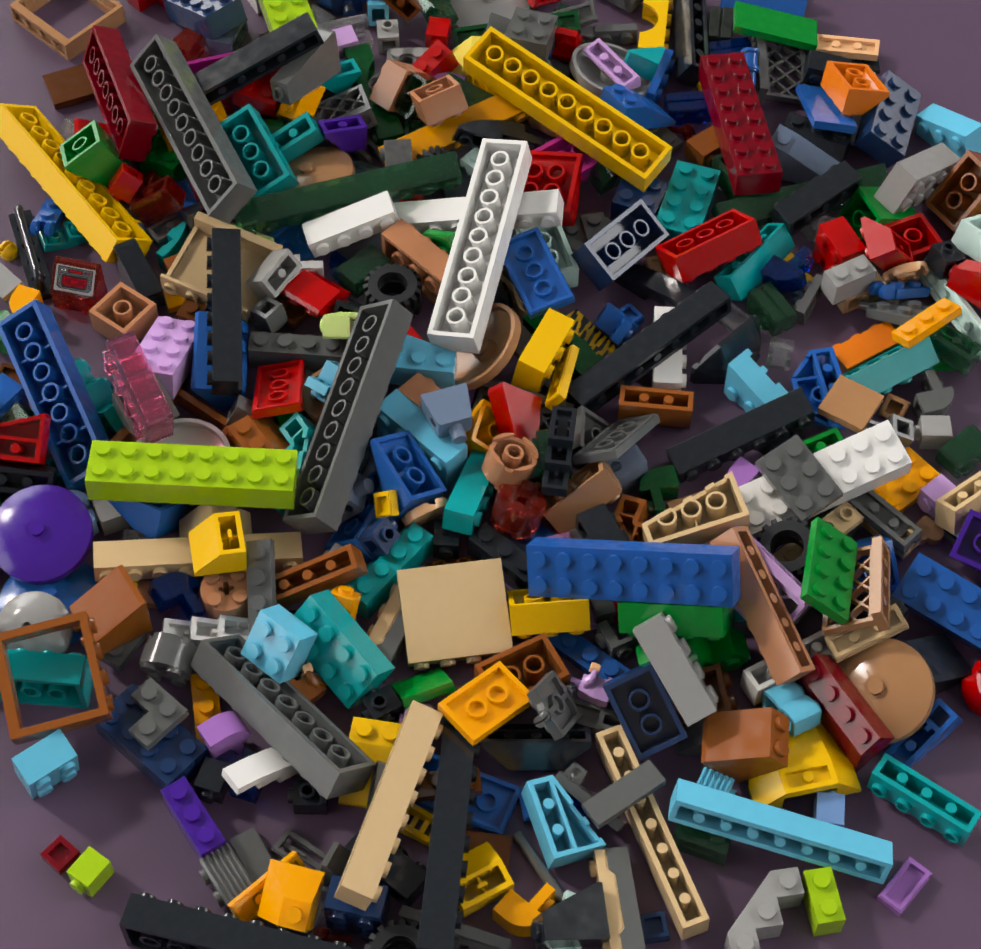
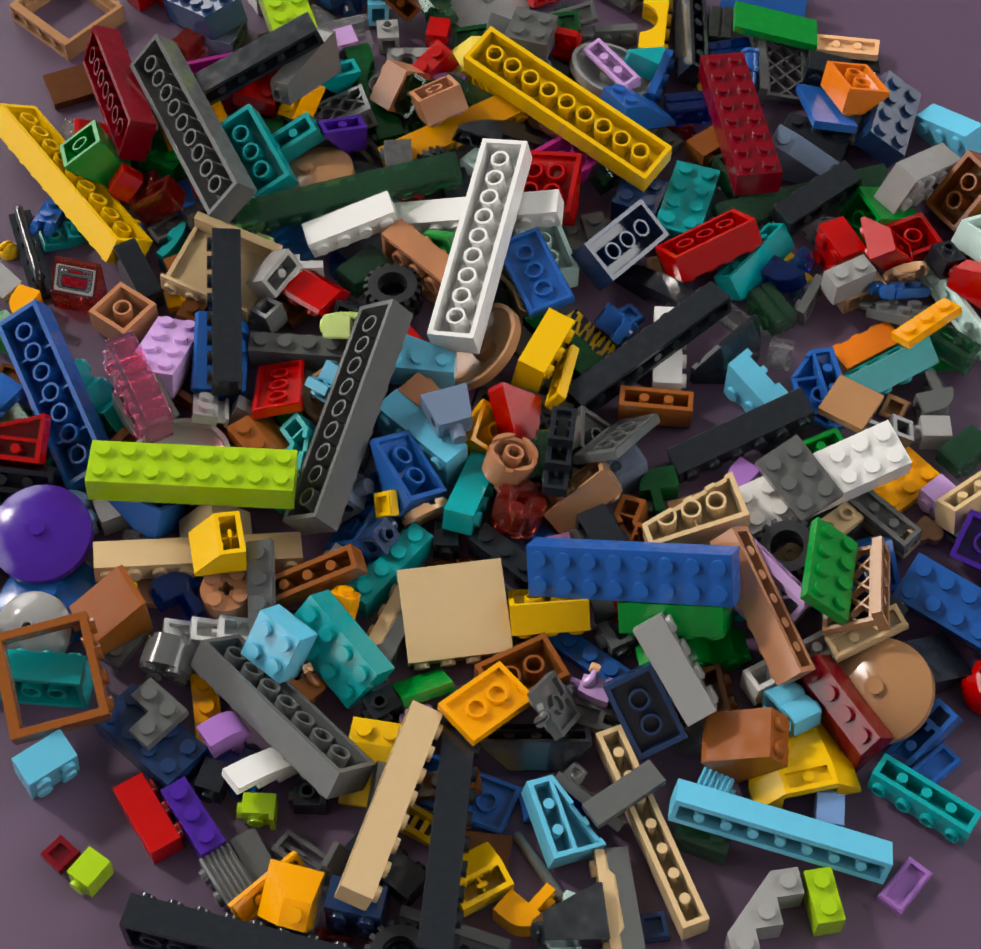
none -> red brick [112,772,185,865]
none -> light grey plate [191,392,229,428]
none -> lime brick [236,792,279,830]
none -> blue tile [911,742,962,785]

